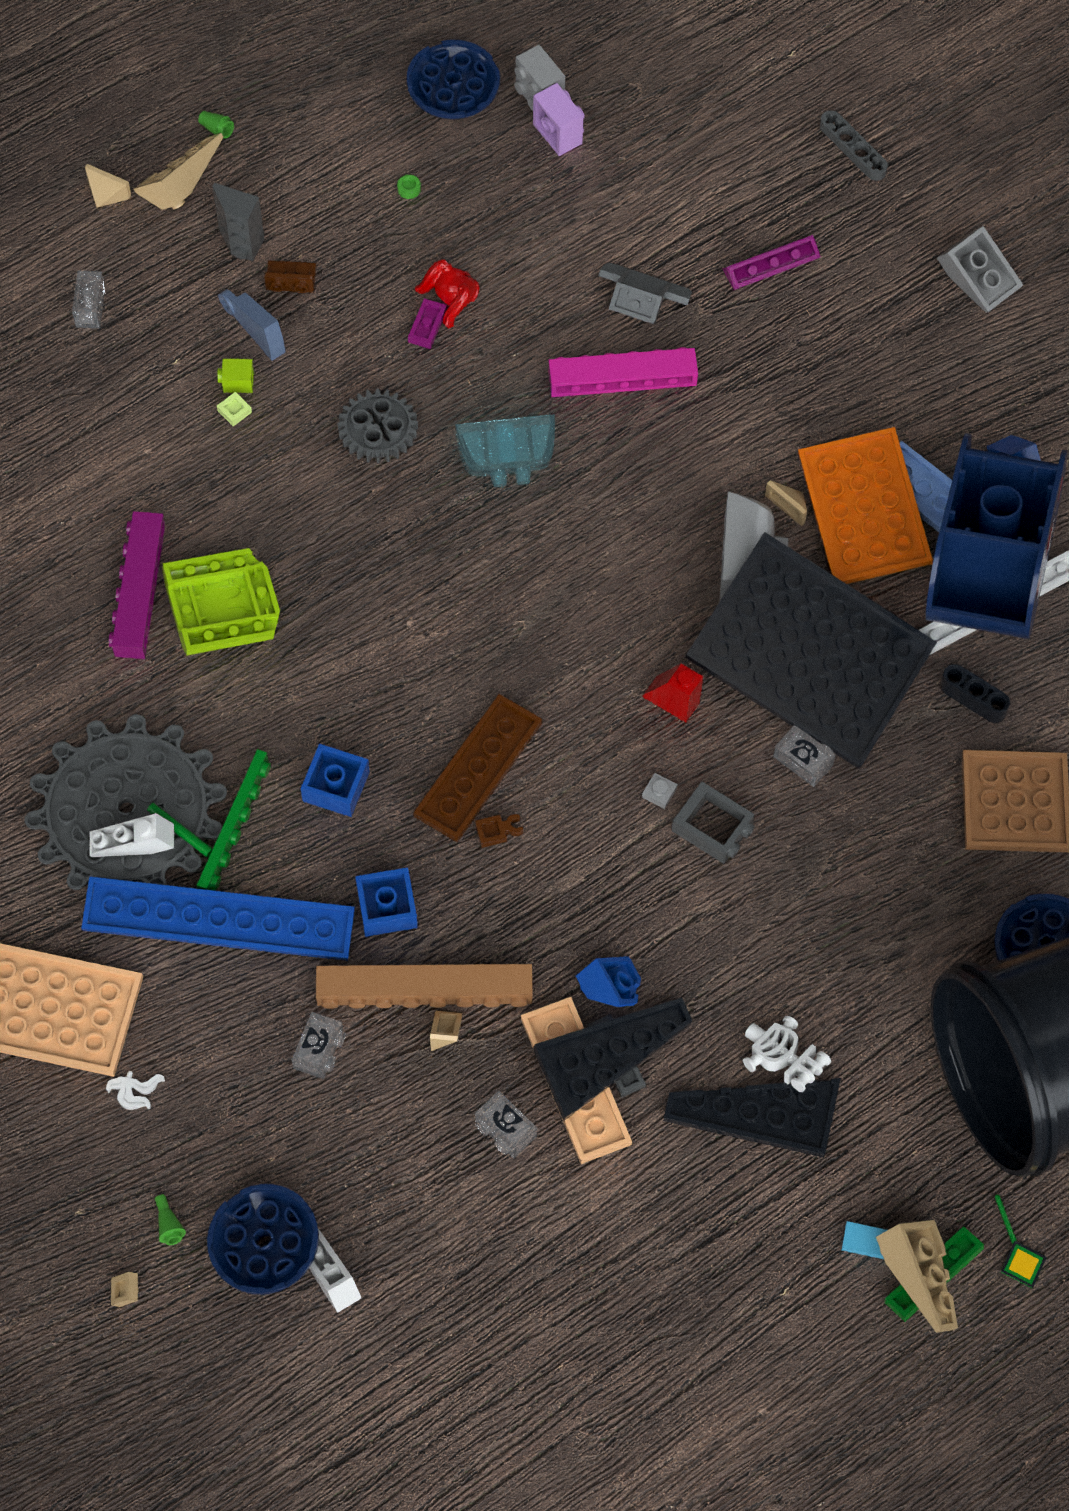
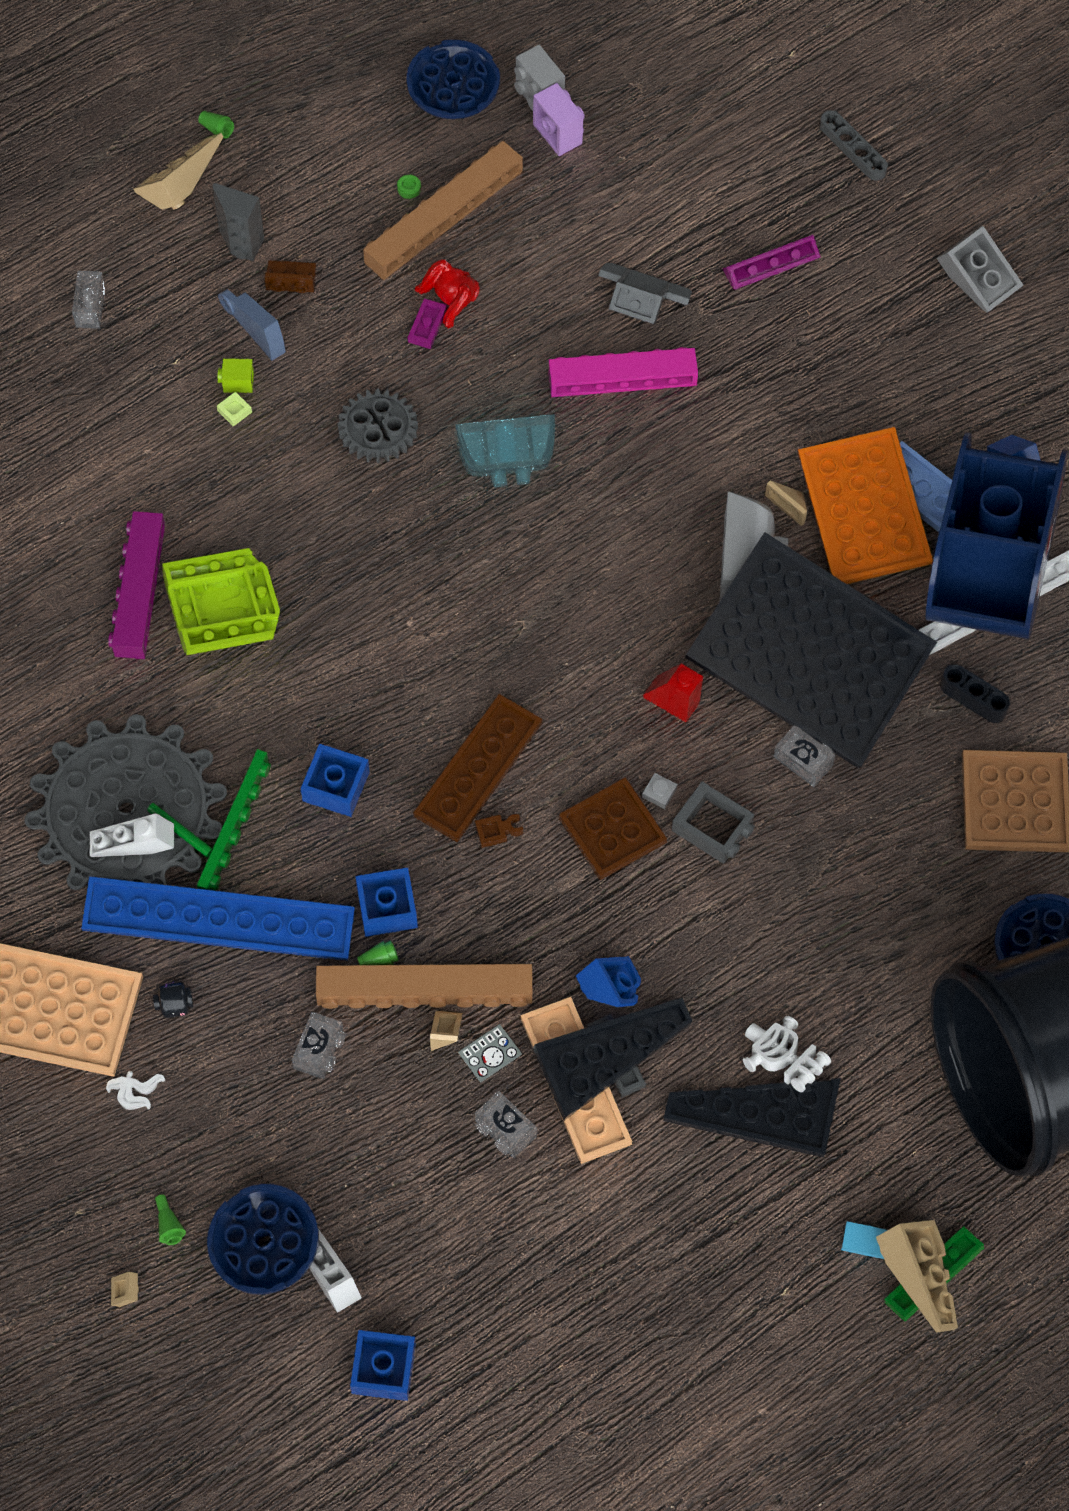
tan slope [85,164,131,208] -> none
piece [994,1194,1047,1288] -> none
none -> black head [153,981,193,1018]
none -> blue brick [350,1330,416,1401]
none -> bright green cone [357,940,399,965]
none -> medium nougat brick [363,141,523,280]
none -> sticker [458,1024,522,1083]
none -> reddish brown plate [559,777,667,880]

